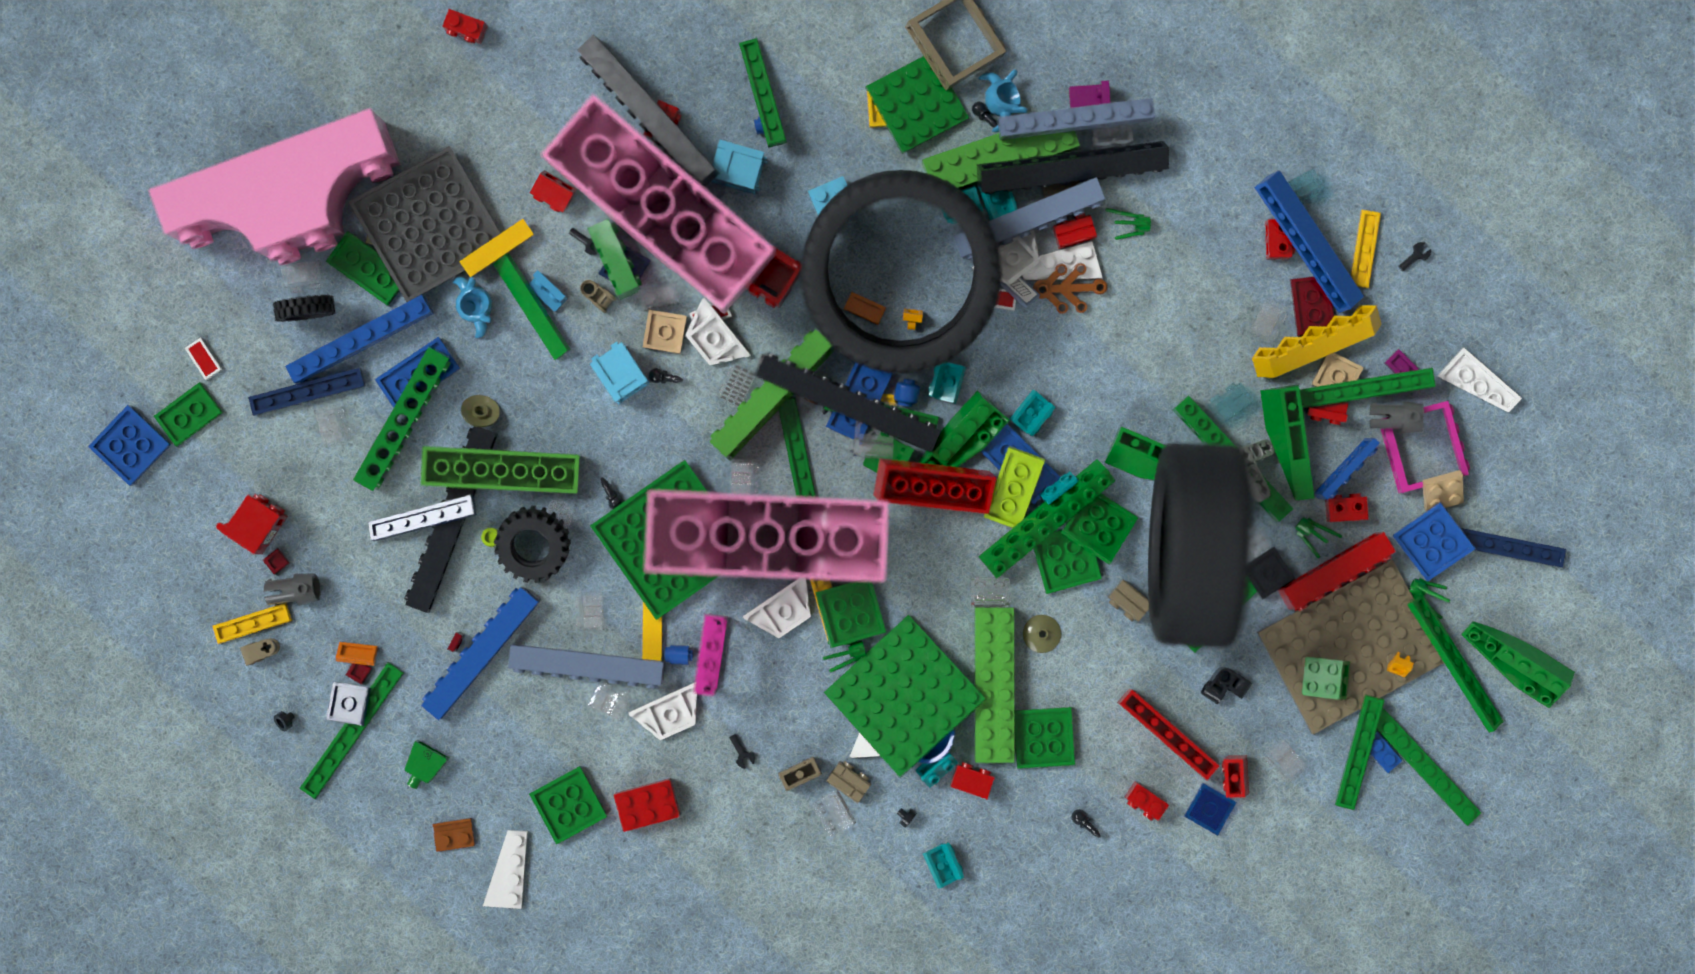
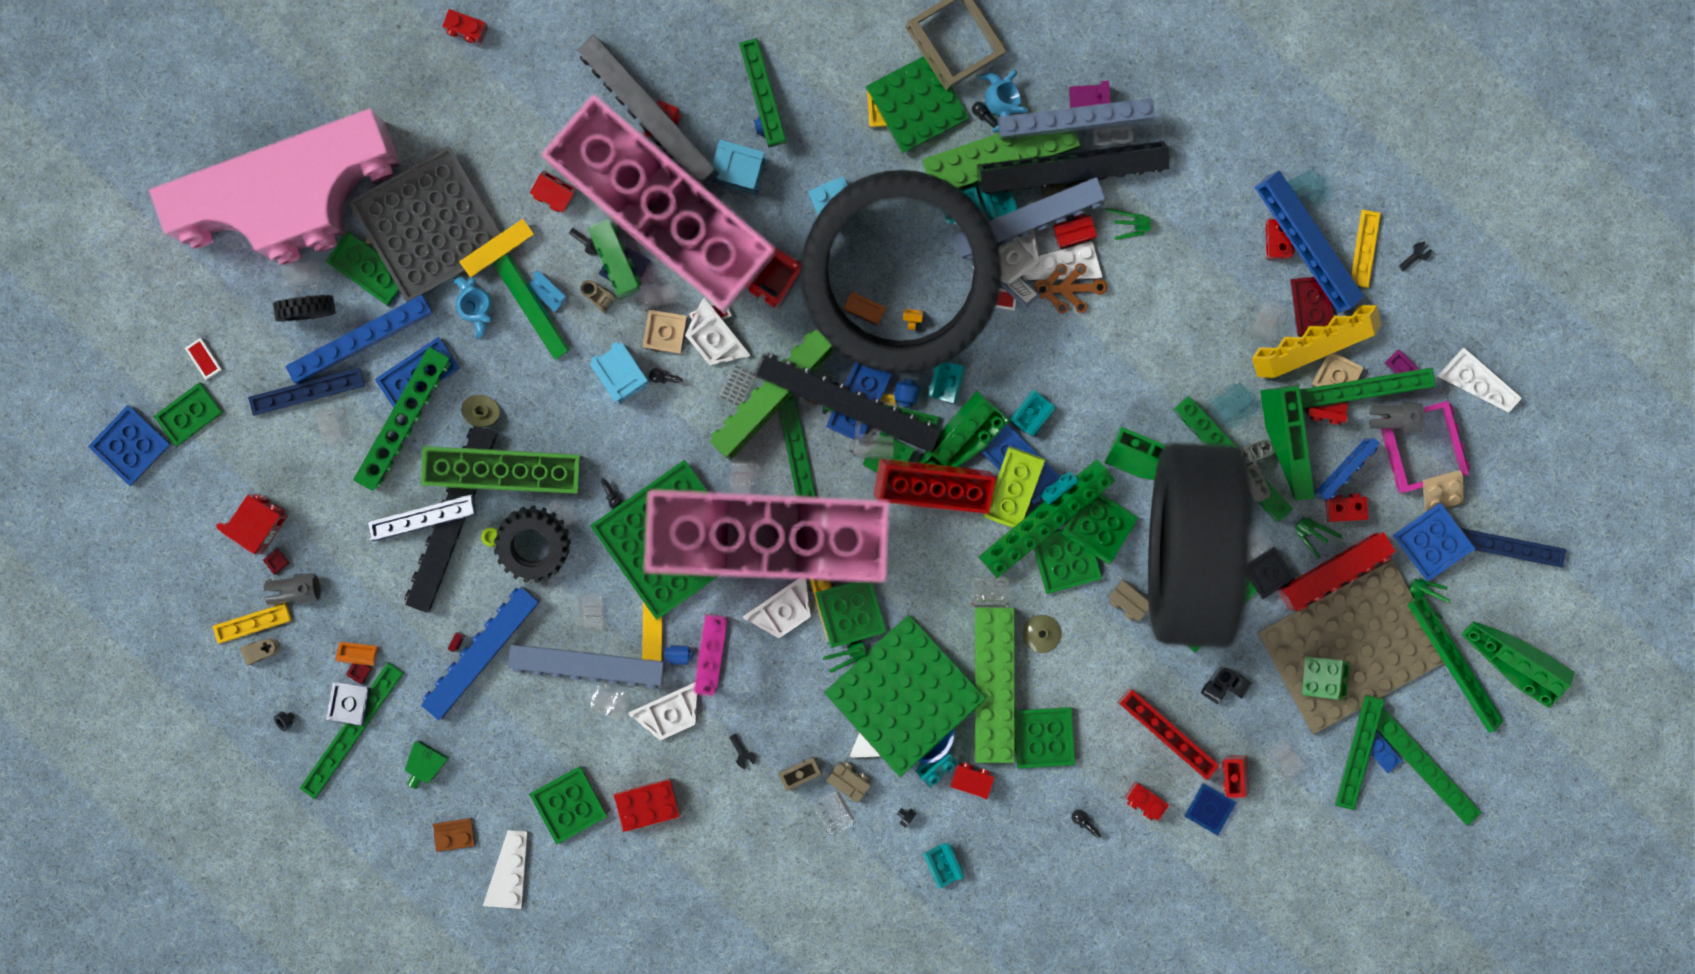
light orange tile [1387,652,1414,678] -> none

